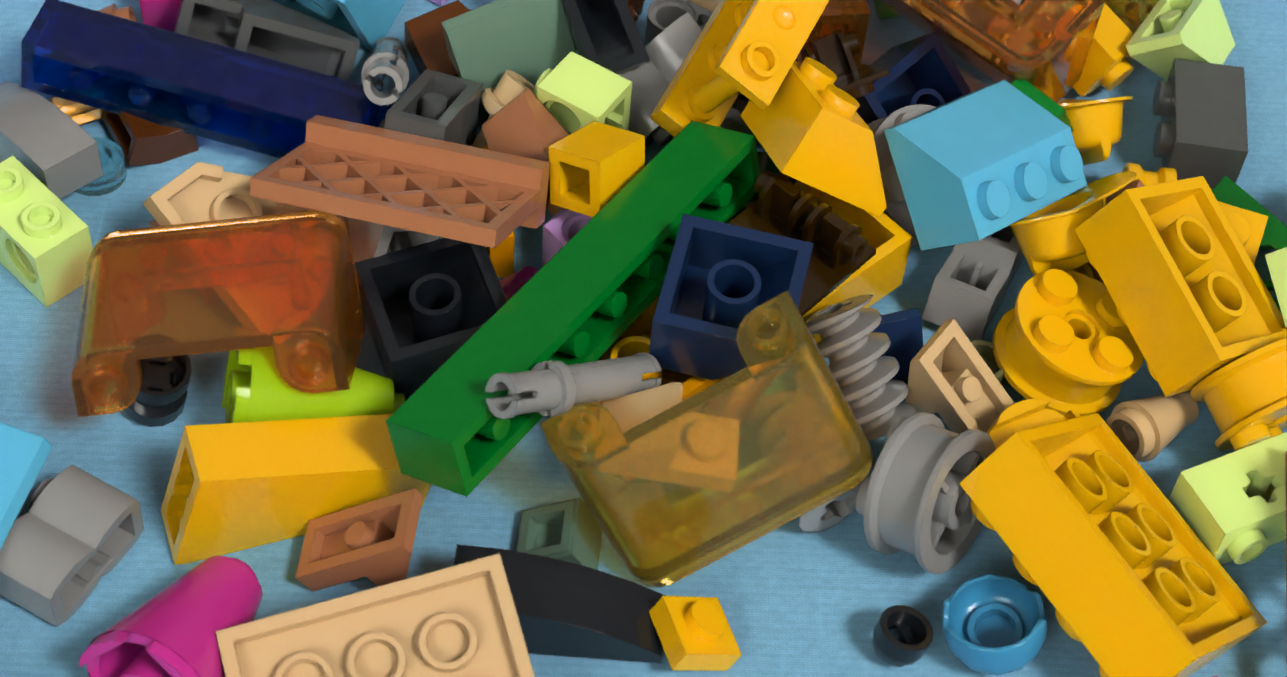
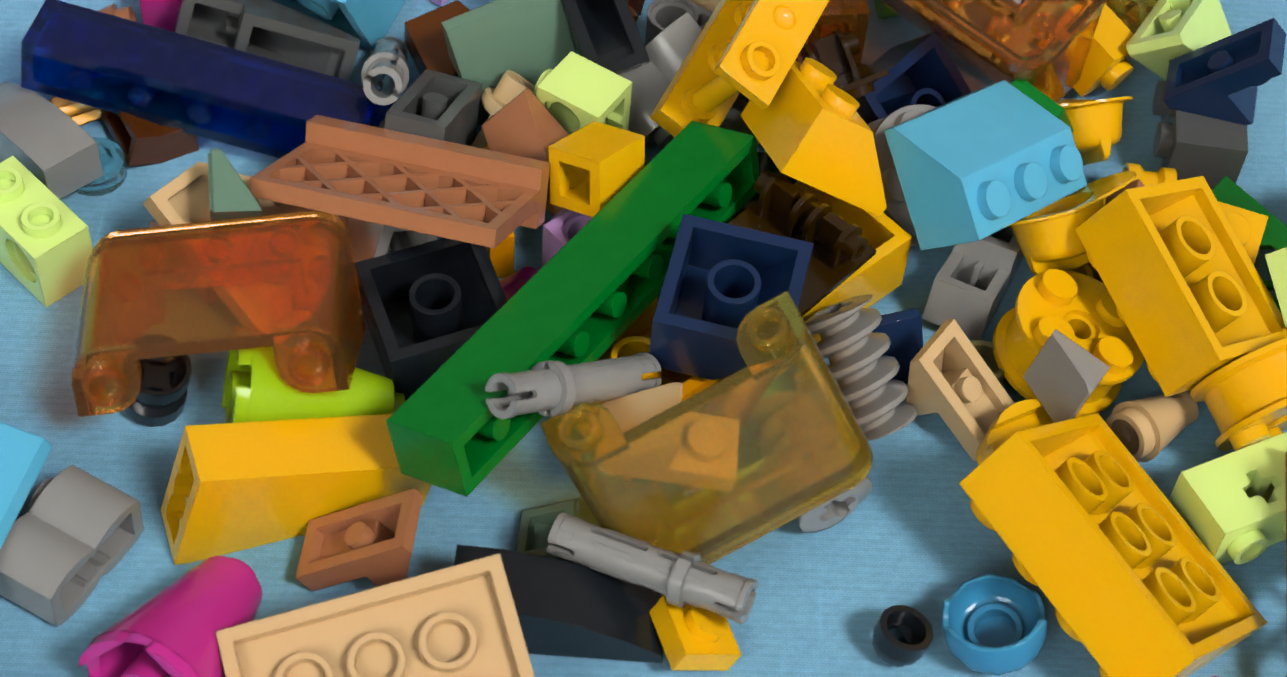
light grey wheel [856,412,996,574] -> none
none -> sand green slope [207,149,263,230]
none -> light grey pin [547,512,758,624]
none -> light grey slope [1023,329,1110,423]
none -> dark blue slope [1163,18,1286,125]

